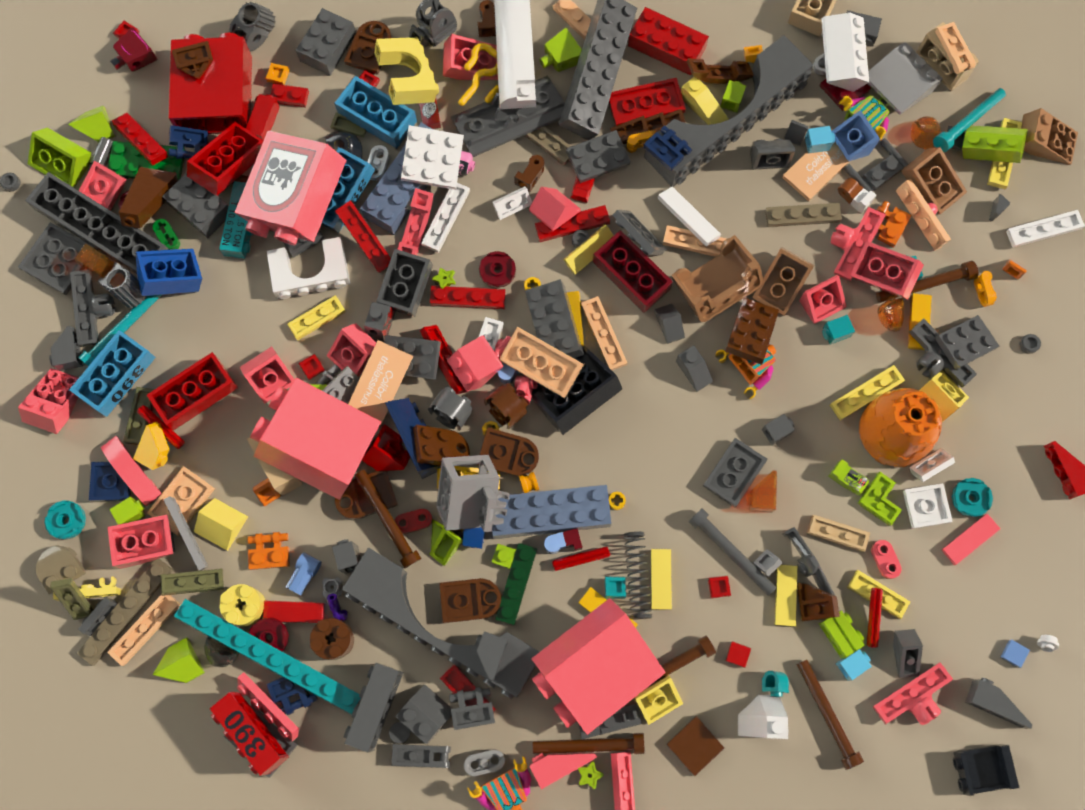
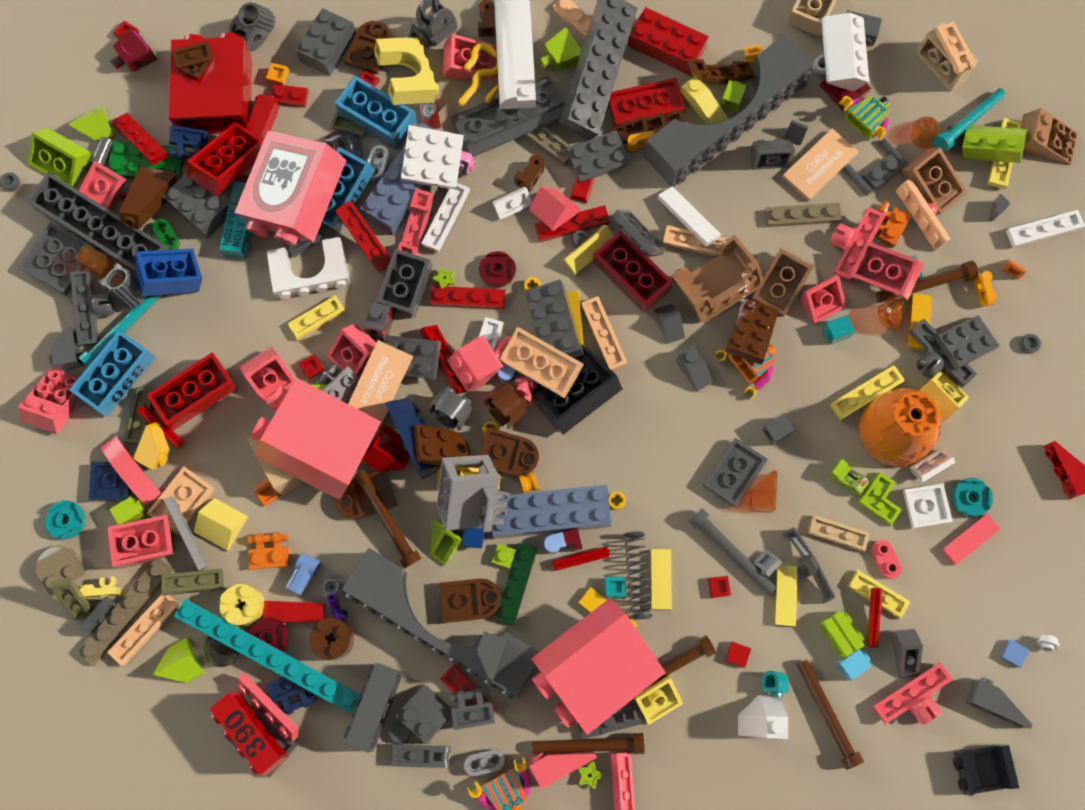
dark grey brick [332,539,361,574] -> none
red plate [394,509,433,534] -> none
dark blue plate [643,126,692,171] -> none
reddish brown tile [666,716,724,776] -> none
reddish brown wing [797,583,840,622] -> none
medium azure brick [804,126,835,154] -> none
medium blue slope [831,110,880,161] -> none
leg [838,178,876,213] -> none
light grey slope [868,42,943,115] -> none

